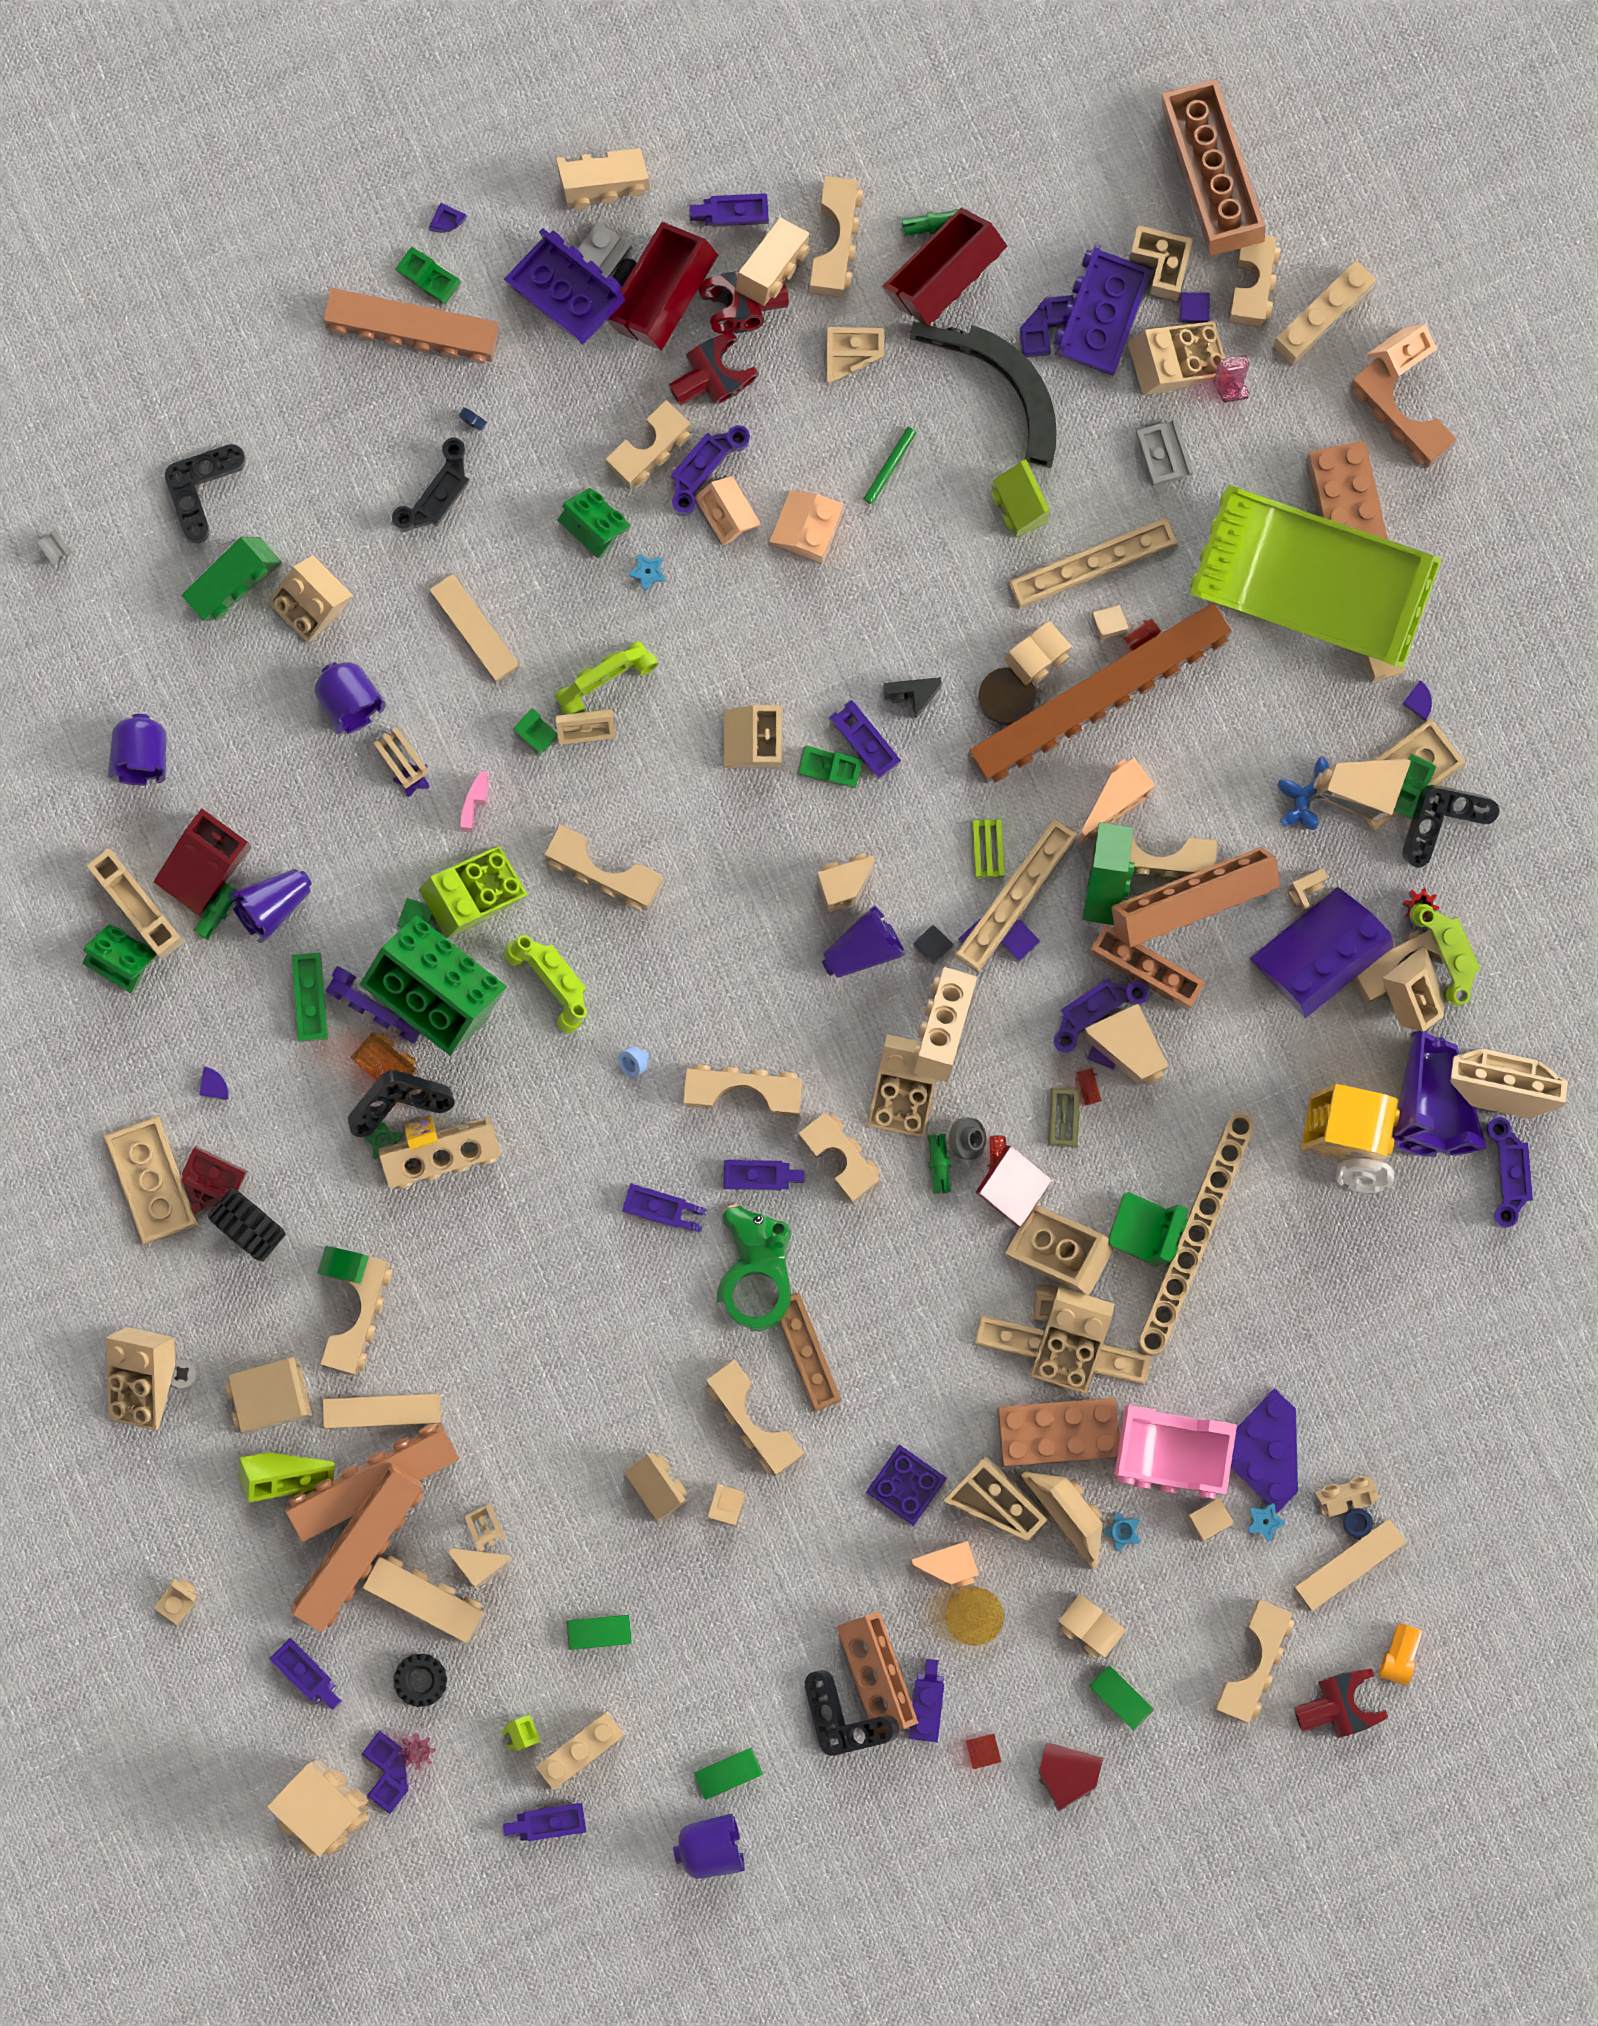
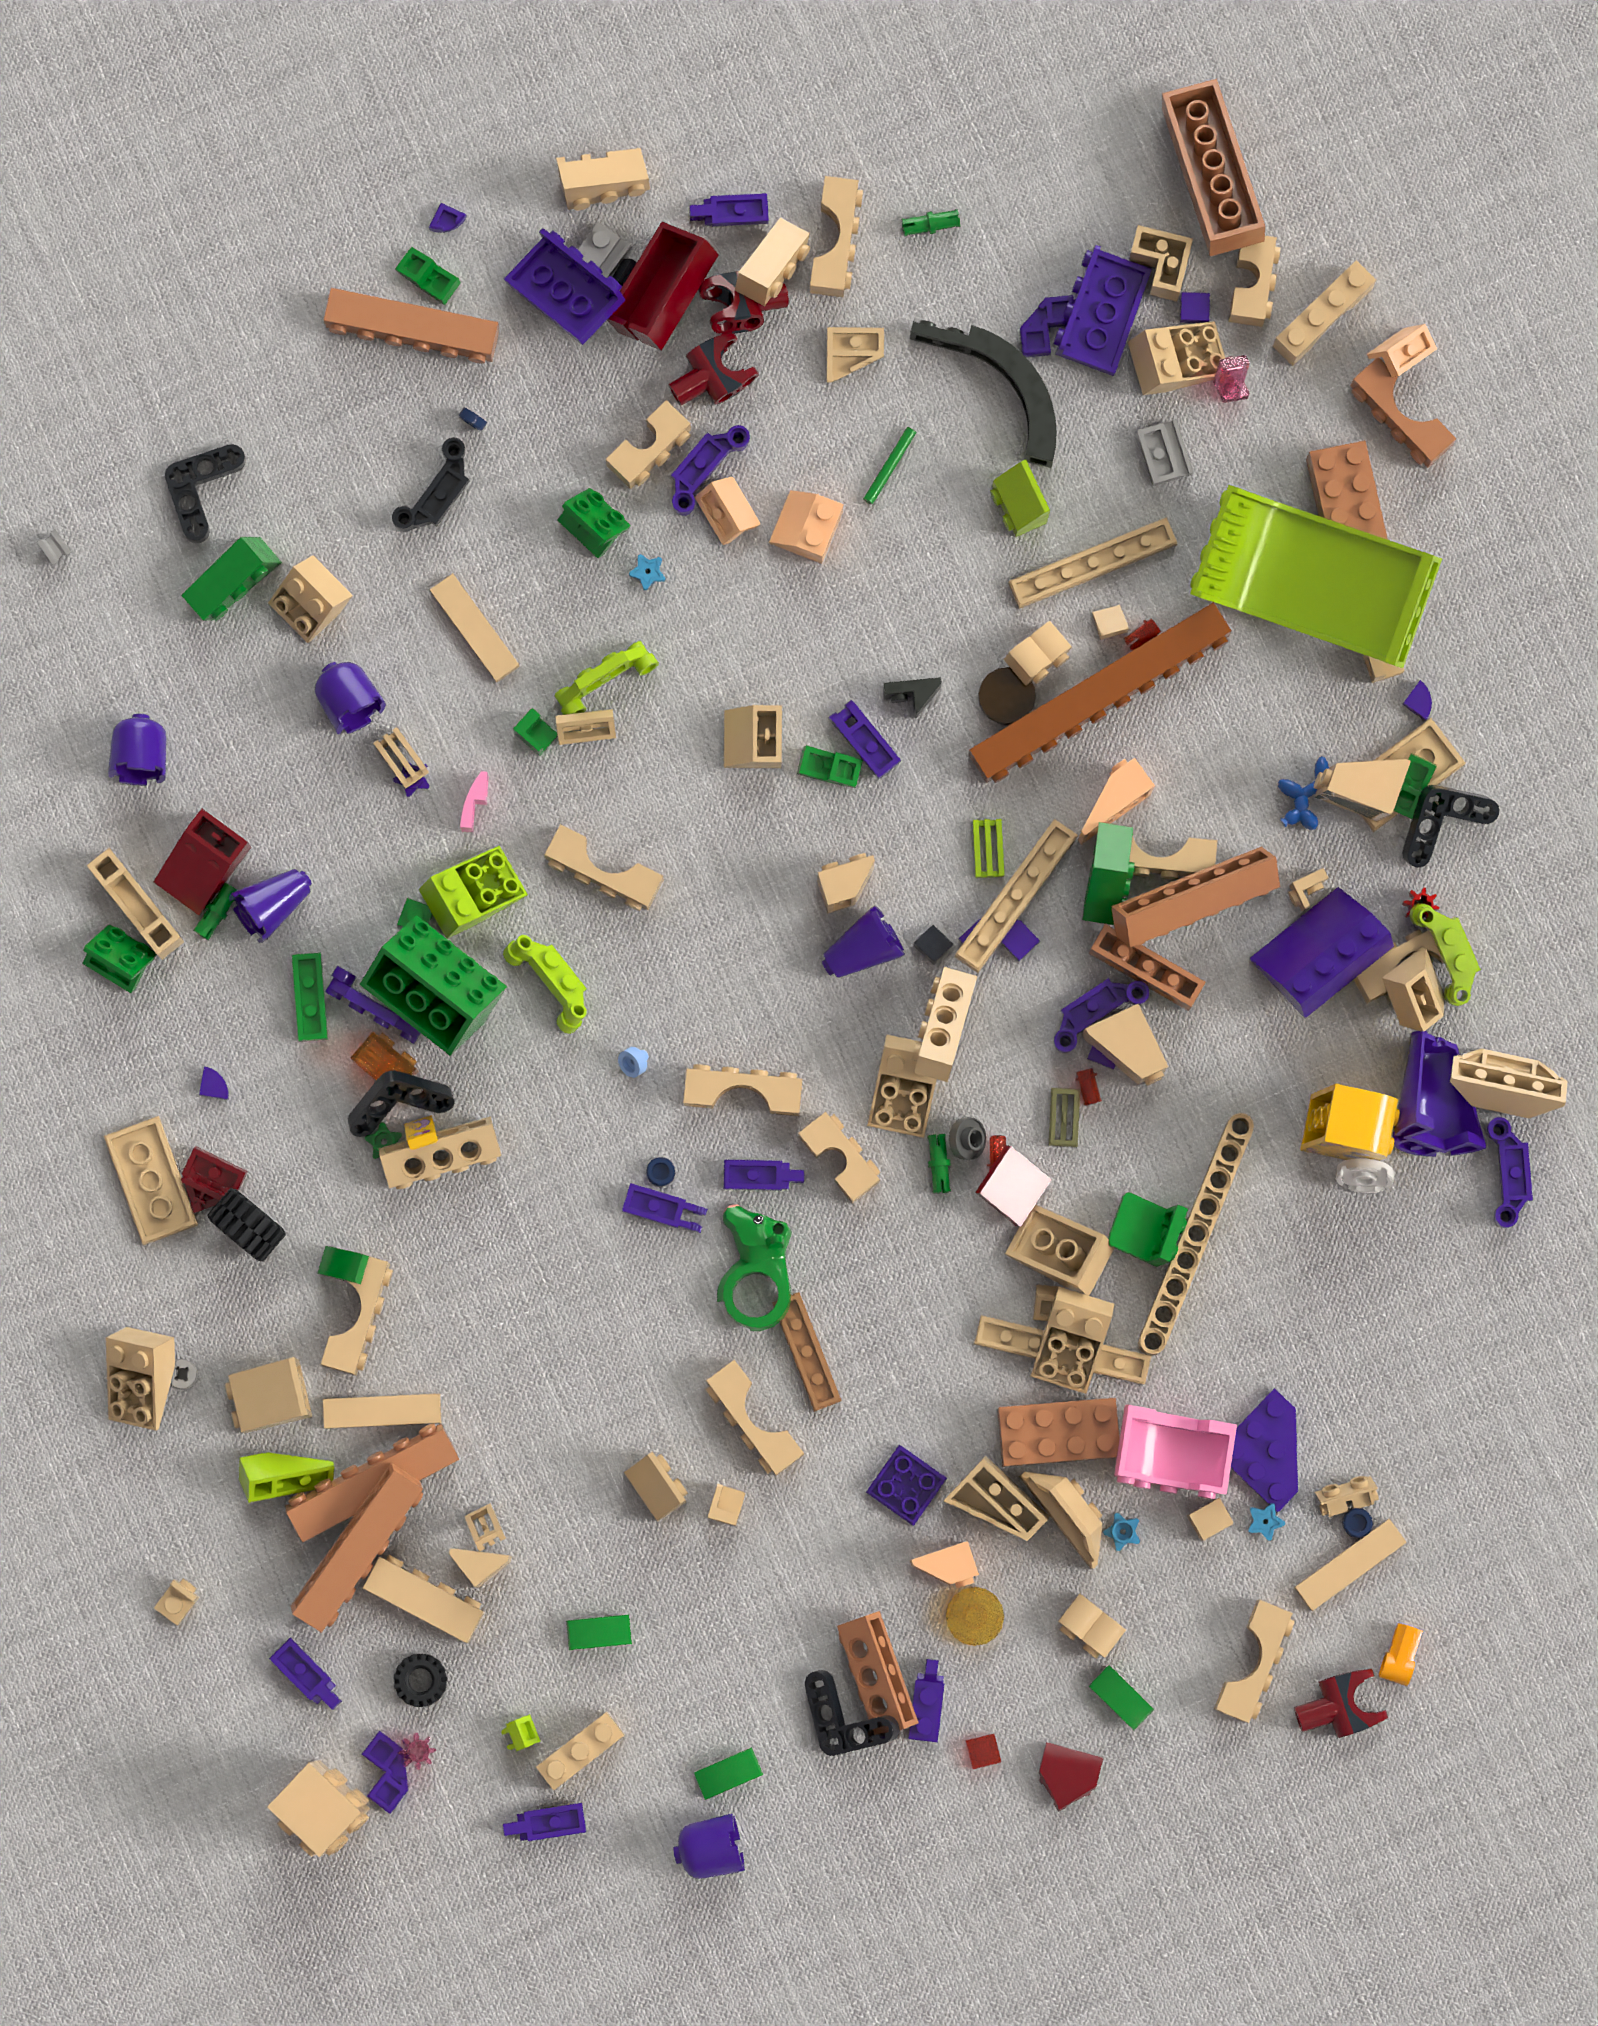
dark red piece [882,207,1008,326] -> none
none -> dark blue tile [646,1157,675,1187]

